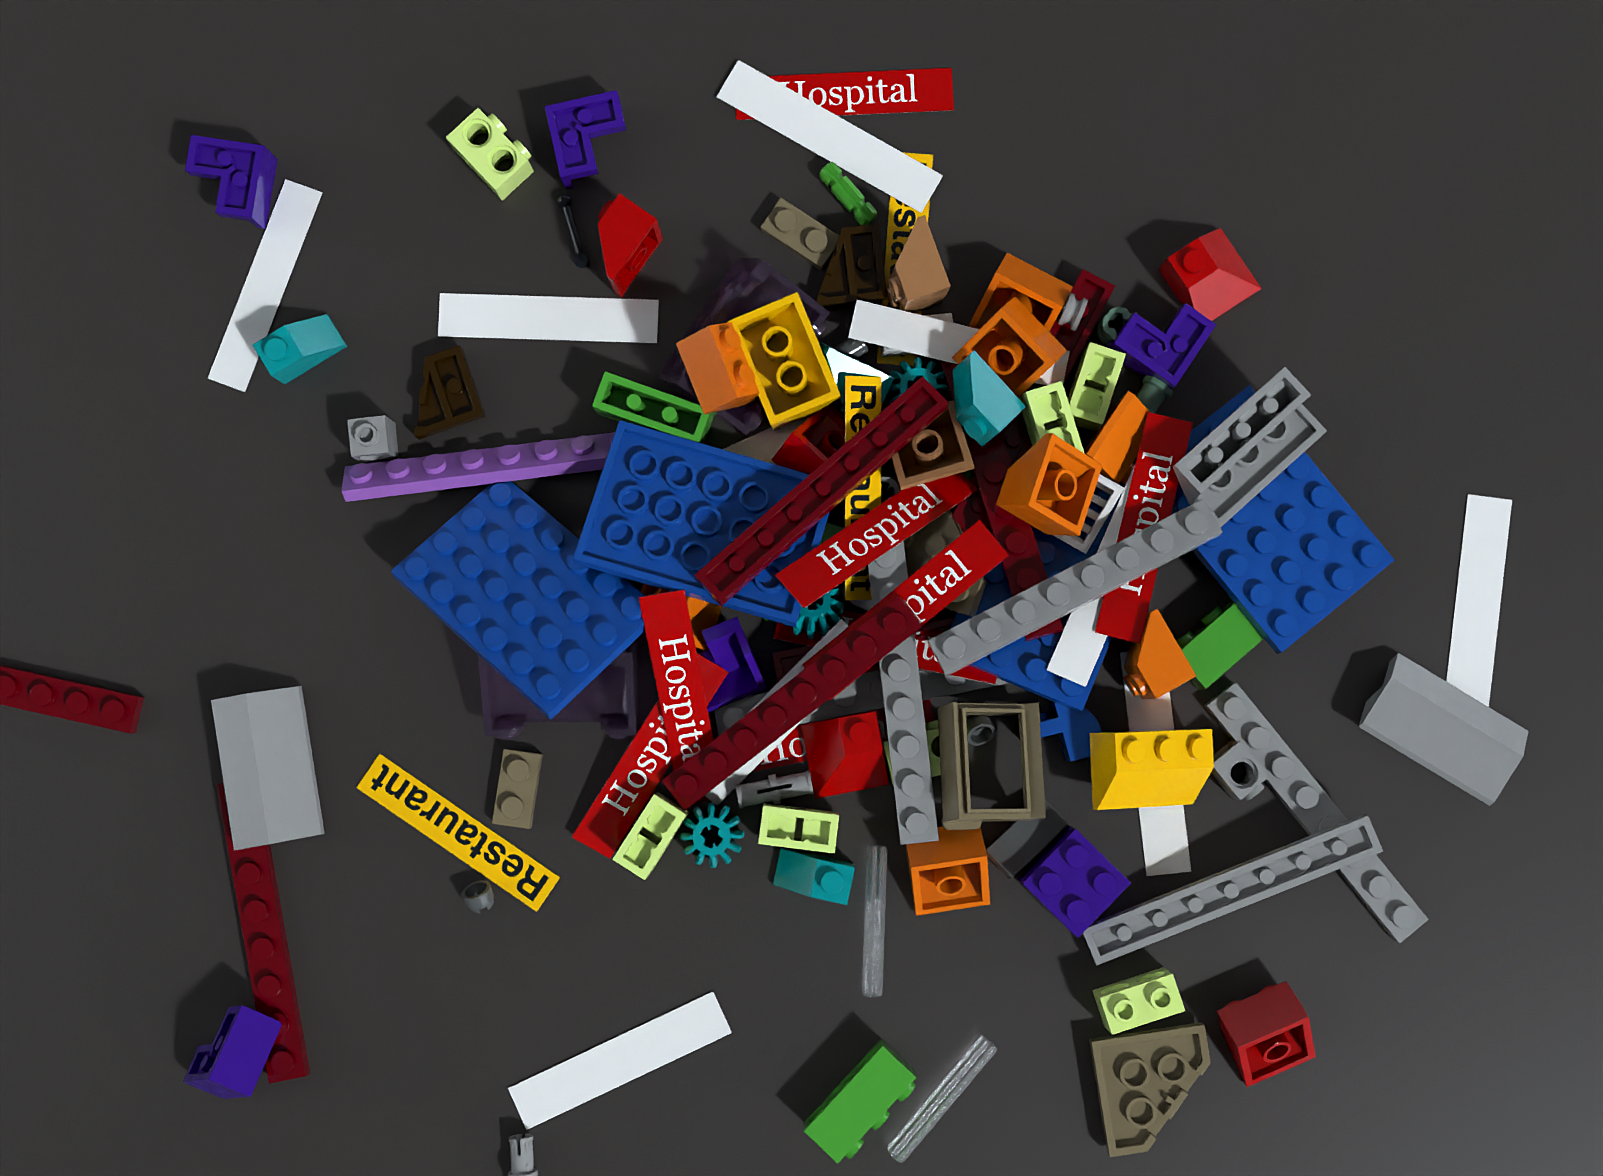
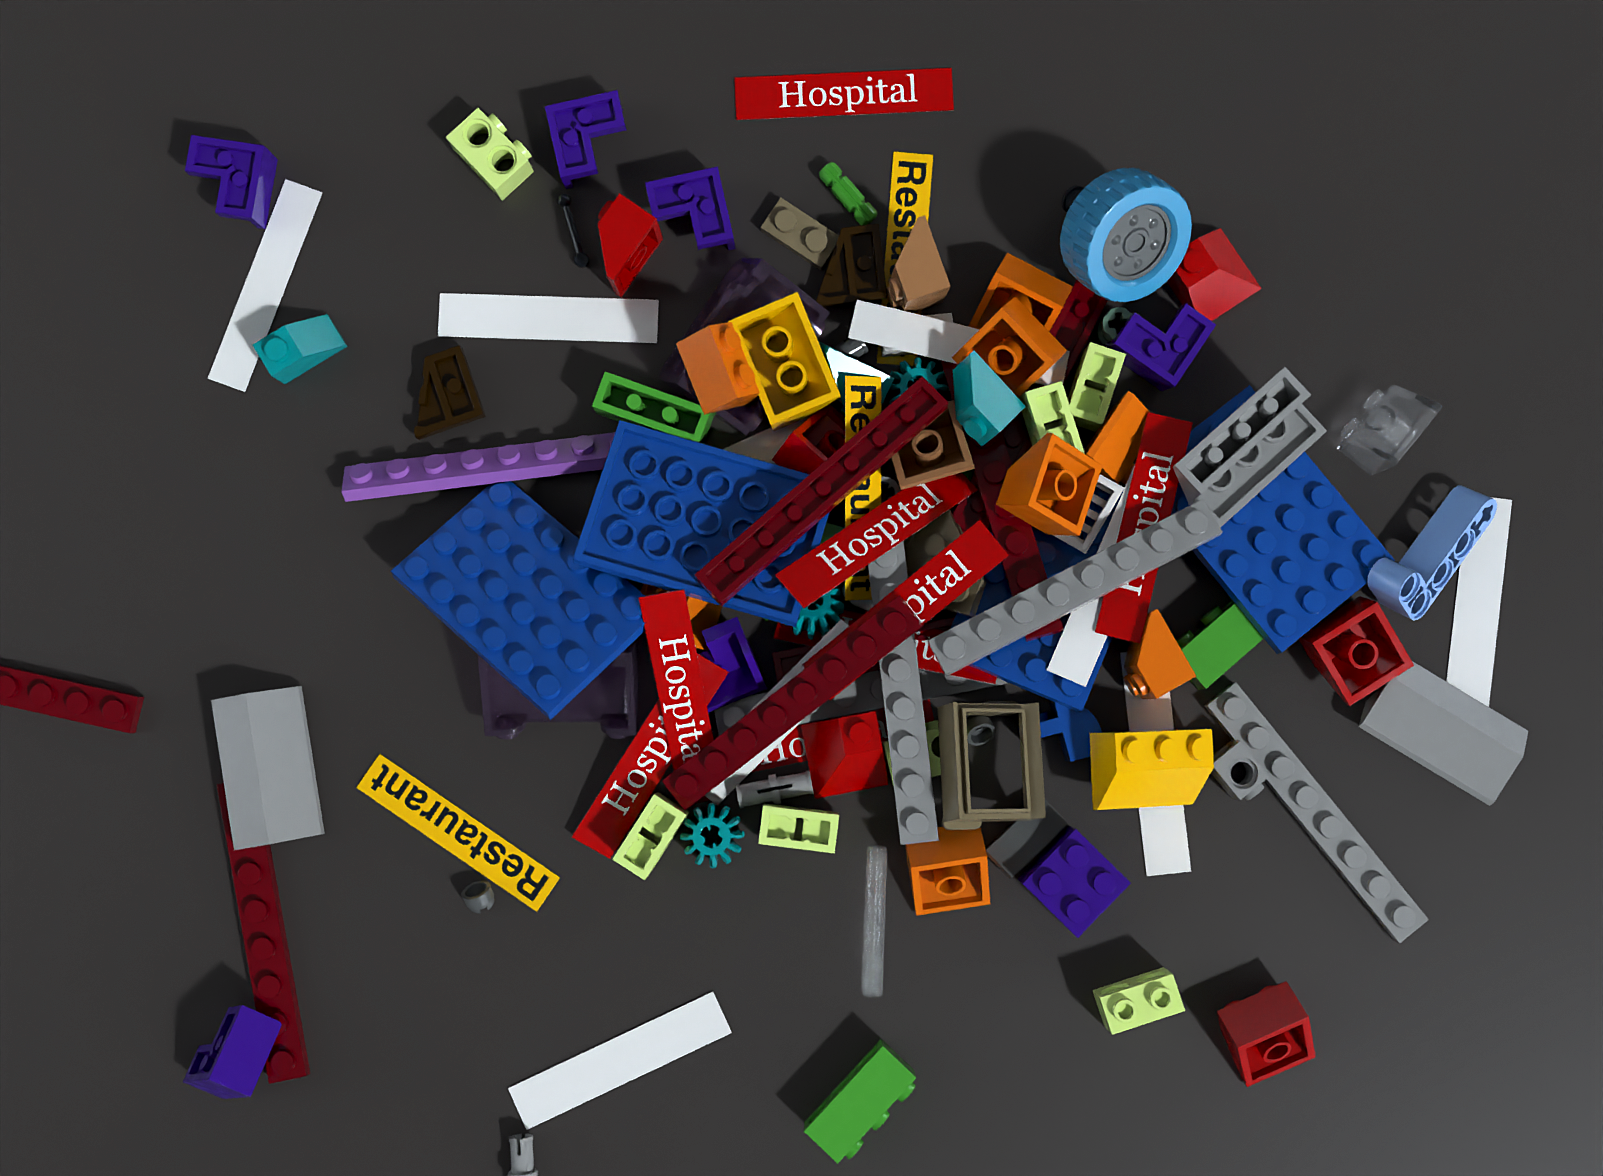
light grey brick [347,415,399,463] -> none
dark tan plate [492,749,543,829] -> none
white sticker [717,60,943,213] -> none
teal slope [773,847,855,905] -> none
clear axle [887,1035,997,1163] -> none
light grey bush [1058,293,1088,331] -> none
light grey plate [1083,814,1383,966] -> none
dark tan plate [1089,1022,1211,1157] -> none
sand green bush [1136,375,1173,413] -> none
none -> dark purple panel [645,166,736,250]
none -> dark azure wheel [1060,168,1192,302]
none -> red slope [1299,596,1414,706]
none -> clear slope [1336,385,1443,476]
none -> light blue beam [1367,485,1497,621]

